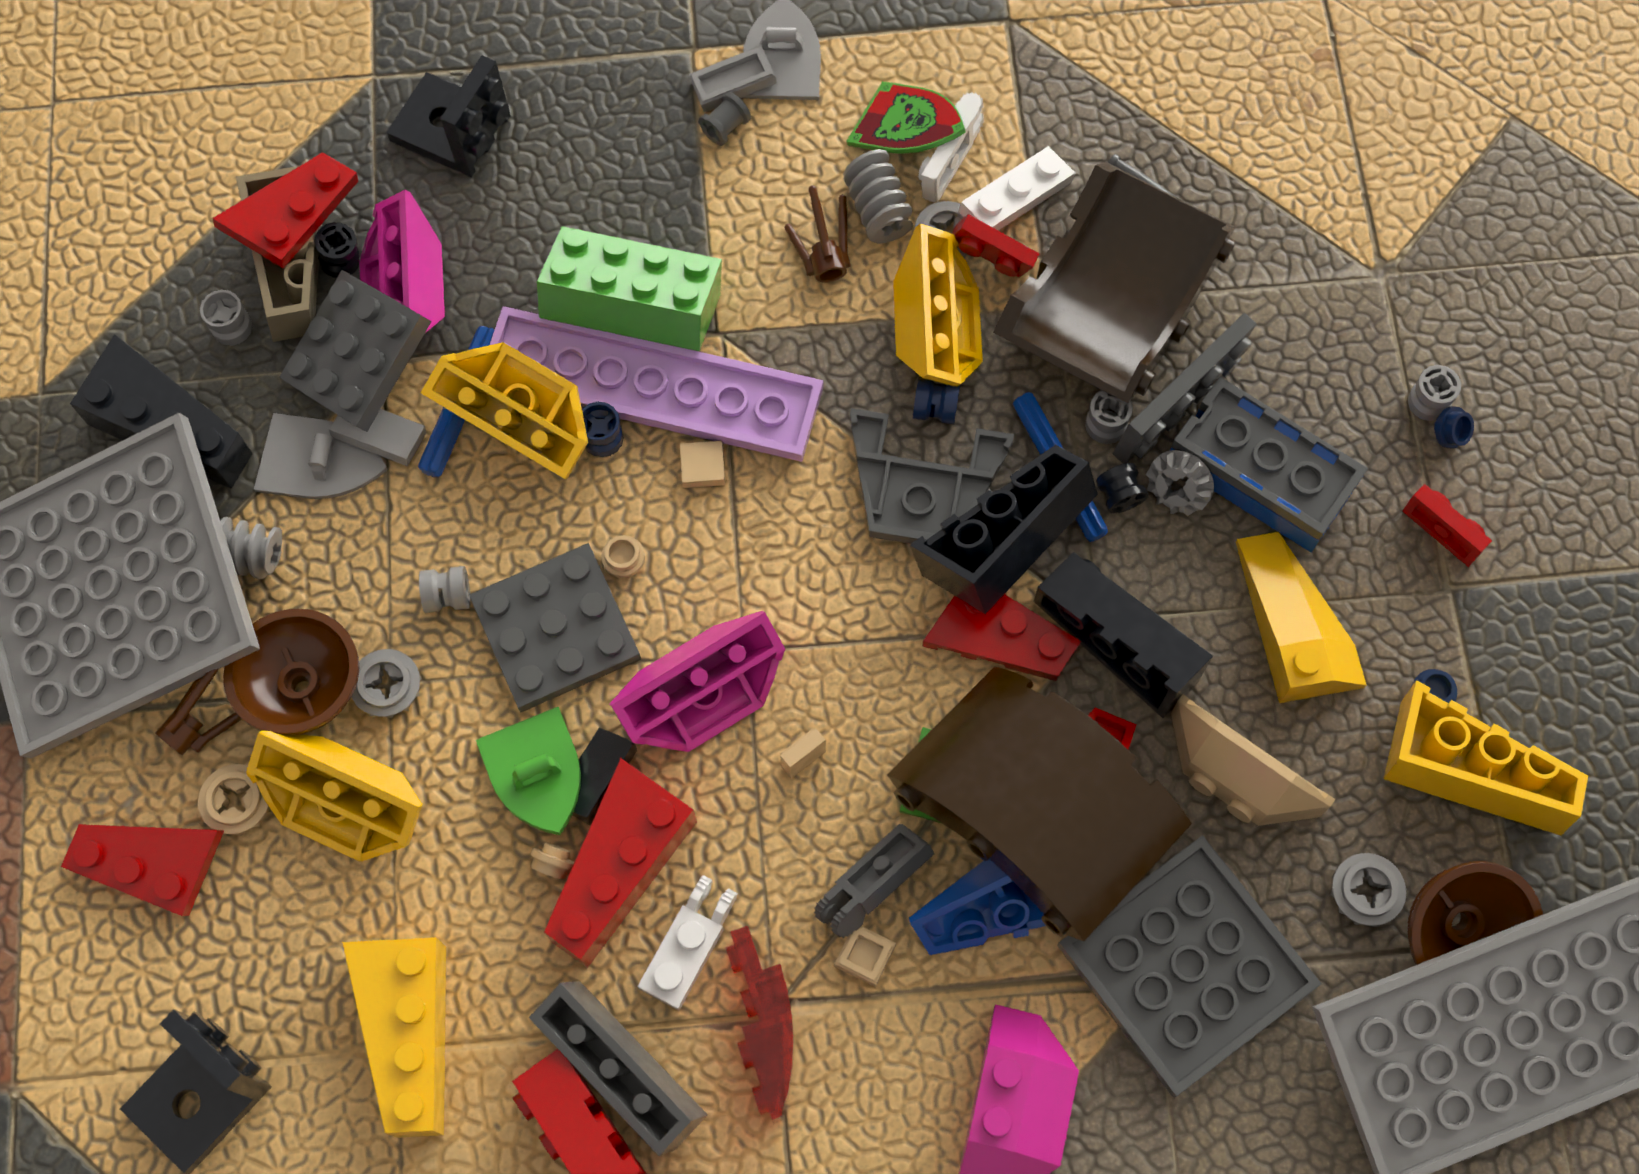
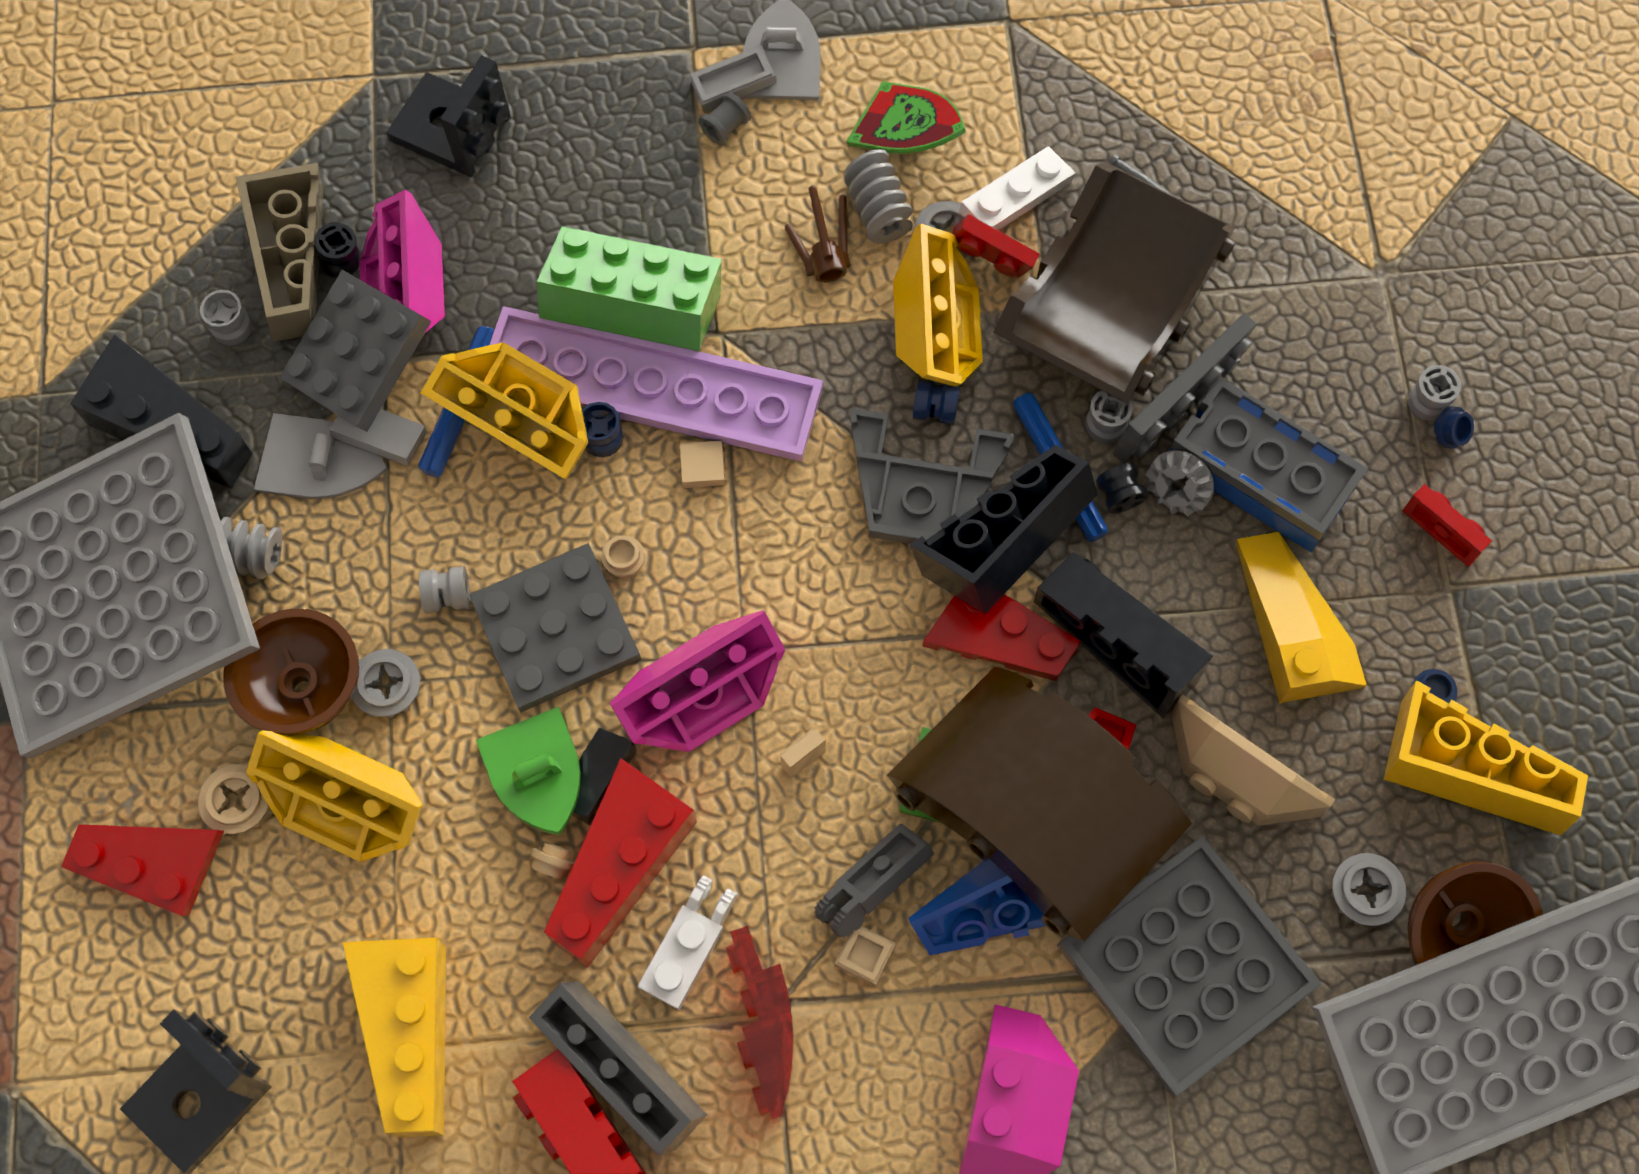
reddish brown plant [155,669,242,755] -> none
red wing [212,152,358,269] -> none
white hinge [918,92,984,203] -> none

